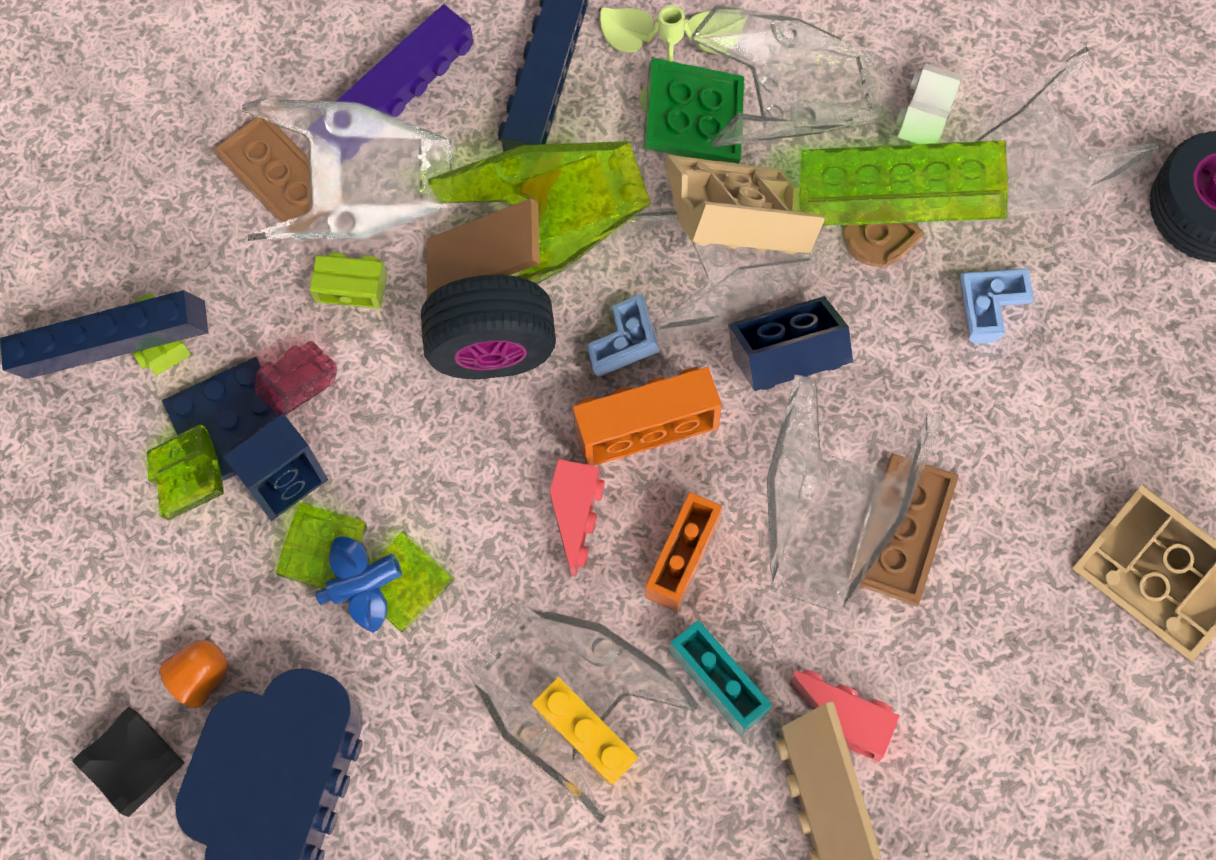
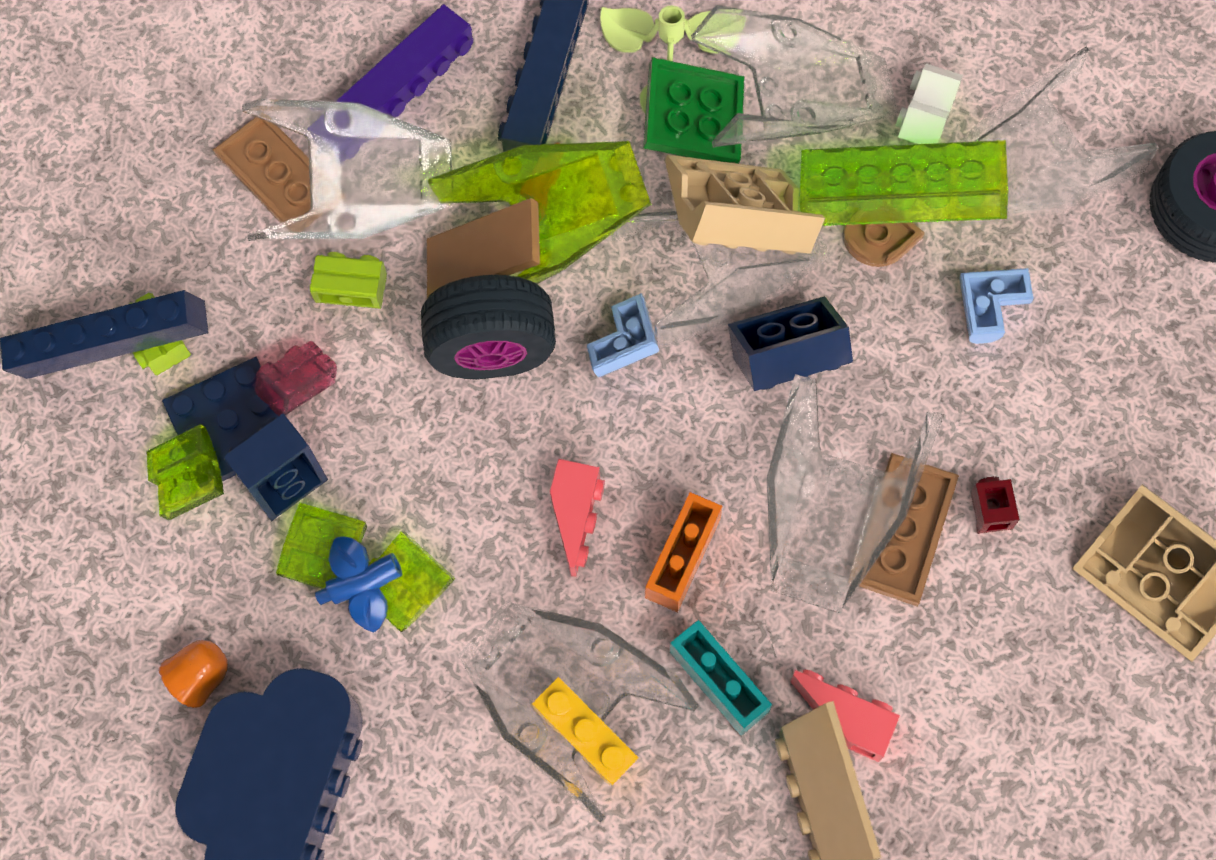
black brick [72,707,185,817] -> none
orange brick [573,367,722,466] -> none
none -> dark red brick [970,476,1020,534]

